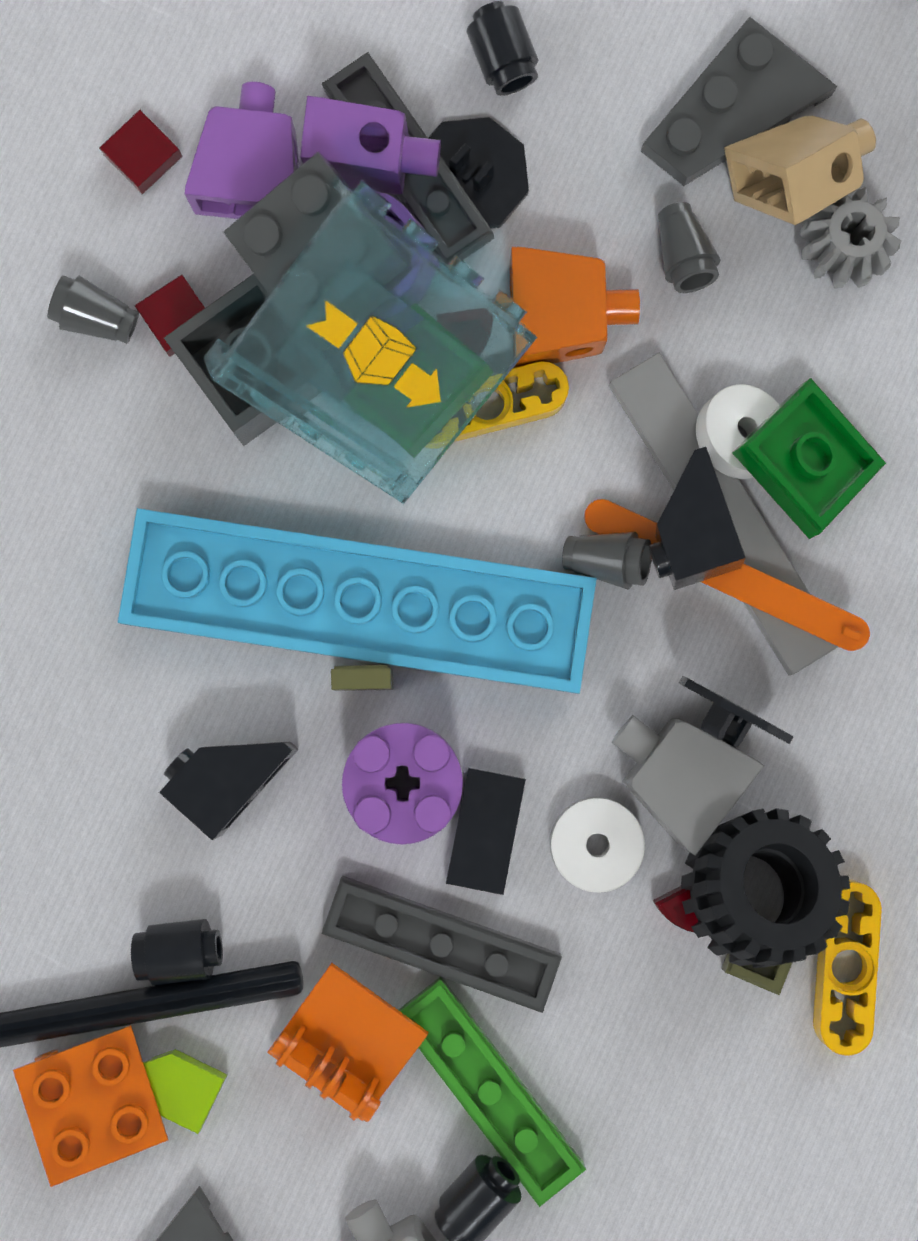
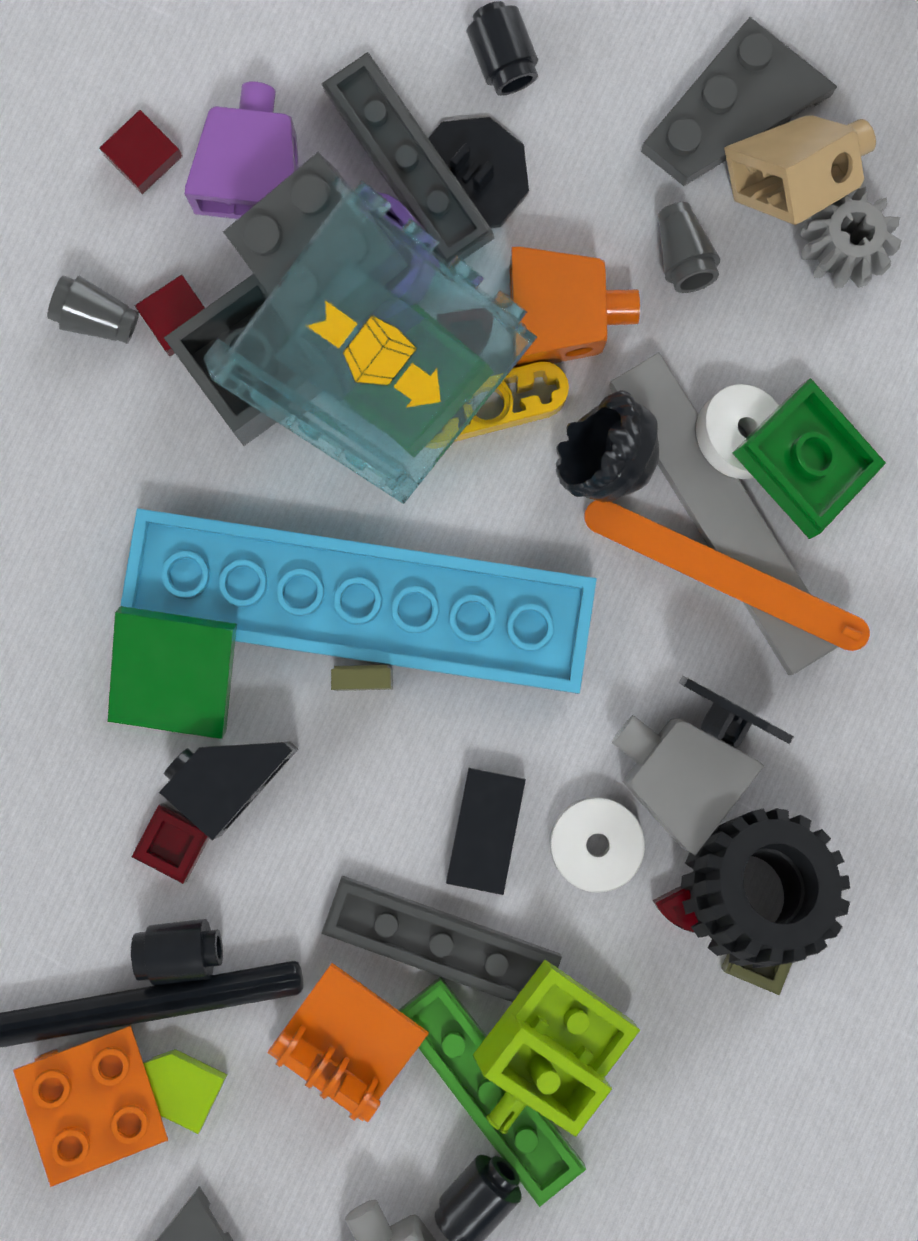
medium lavender torso [300,96,441,194] -> none
medium lavender brick [342,723,463,844] -> none
dark grey cone [562,532,652,590] -> none
black slope [648,446,746,590] -> none
yellow beam [813,879,882,1056] -> none
none -> green tile [107,606,237,739]
none -> dark red tile [132,803,209,884]
none -> lime plate [473,959,640,1137]
none -> black hair [556,390,659,503]

